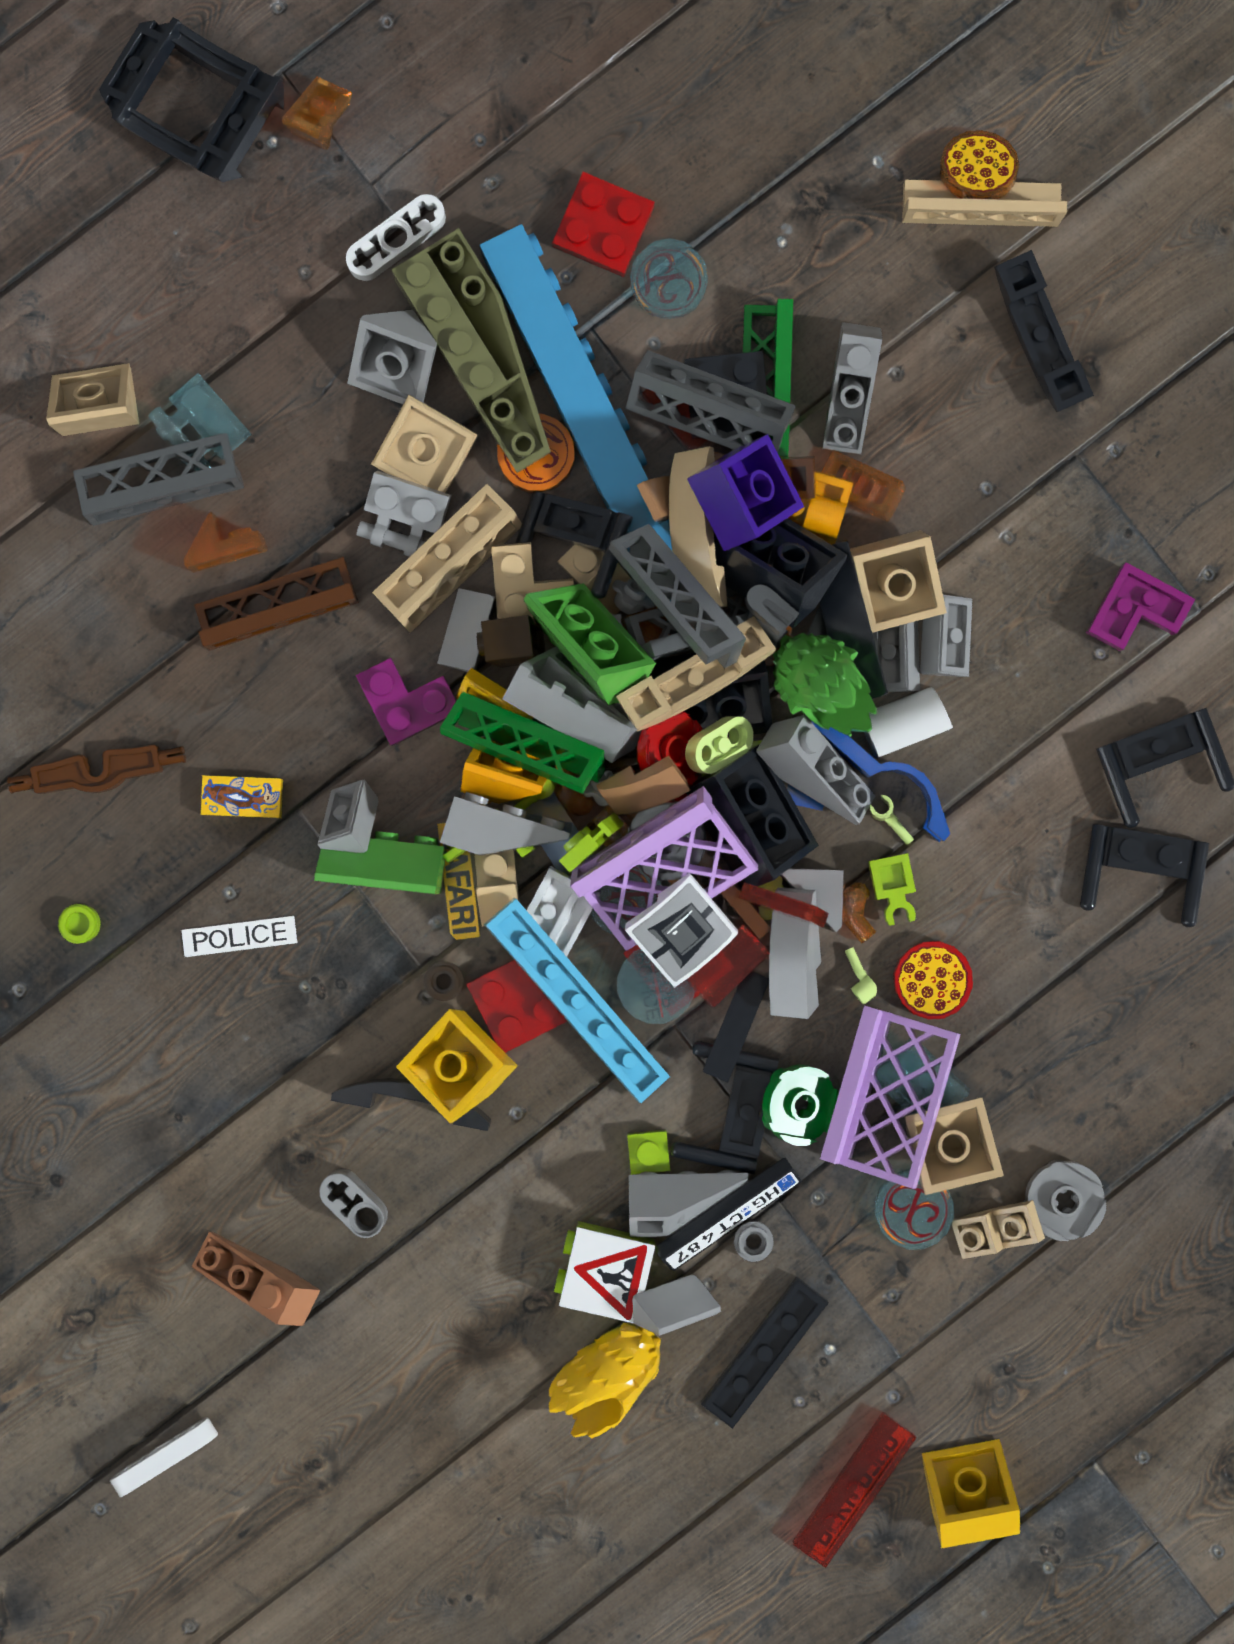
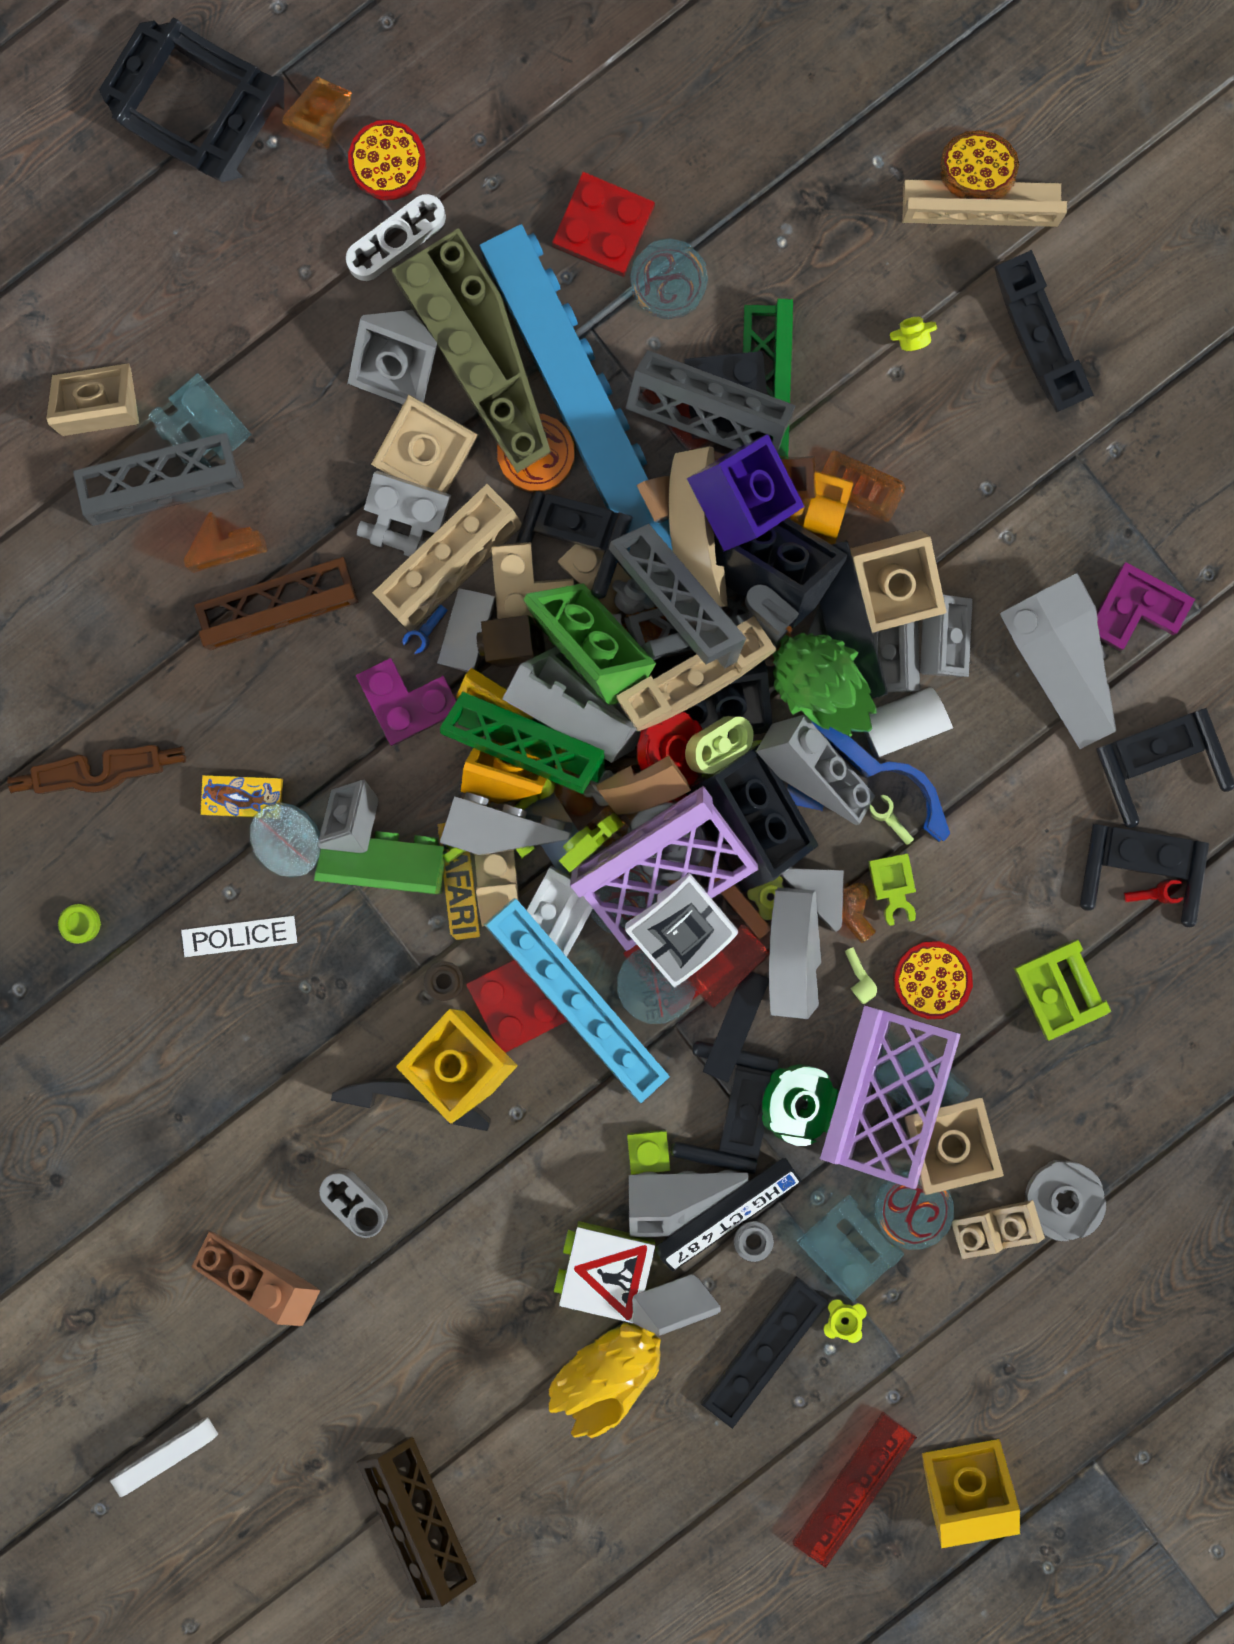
clear red tile [739,882,829,928] -> none
light grey slope [822,322,882,454] -> none
none -> clear light blue piece [250,802,321,878]
none -> tile [348,120,426,201]
none -> dark brown fence [356,1436,477,1608]
none -> blue hand [403,605,448,654]
none -> clear light blue plate [797,1195,904,1302]
none -> neon yellow plate [823,1299,867,1343]
none -> neon yellow plate [890,317,937,351]
none -> light grey wedge [1000,573,1116,749]
none -> lime plate [1013,939,1111,1041]
none -> red hand [1124,880,1183,904]

